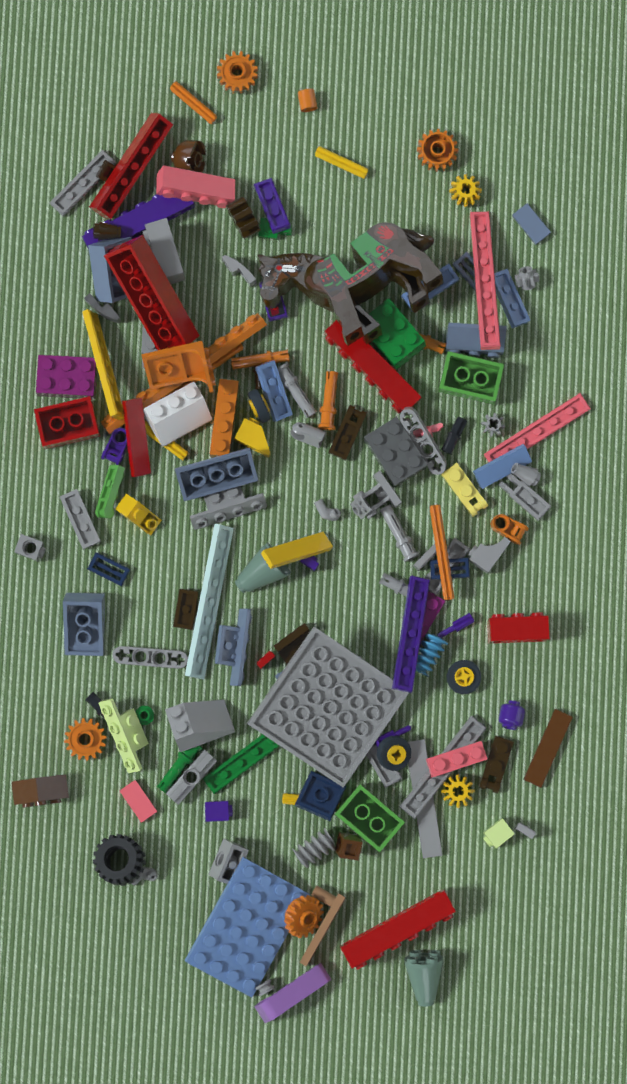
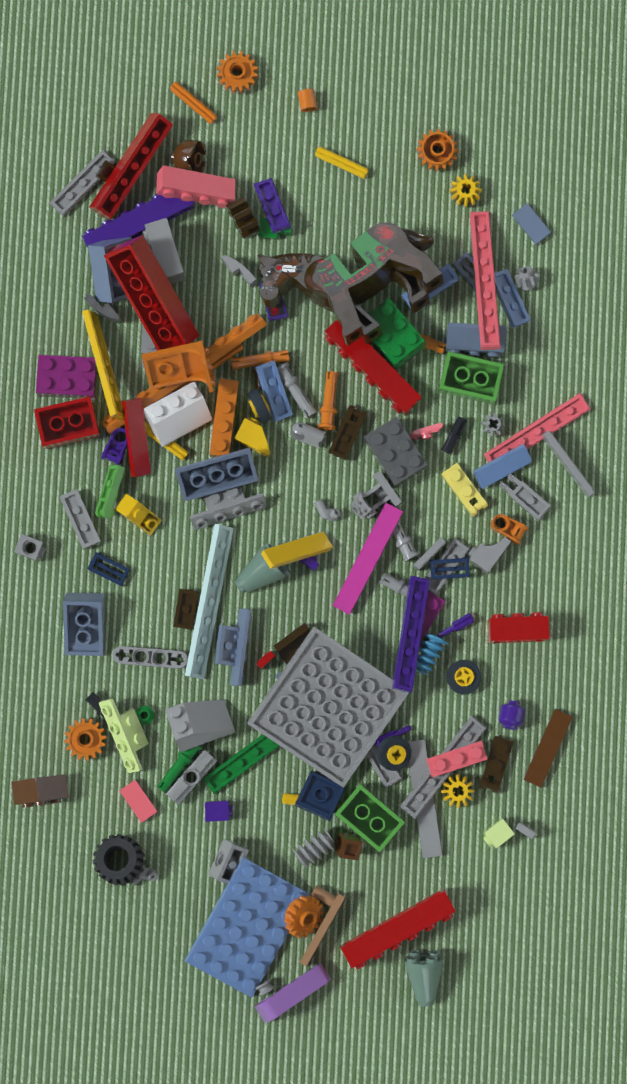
dark brown cone [93,222,121,241] -> none
light grey beam [400,407,447,475] -> none
orange axle [429,504,454,600] -> none
light grey cone [511,463,541,486] -> none
none -> dark pink tile [333,503,403,615]
none -> light grey tile [541,431,595,497]

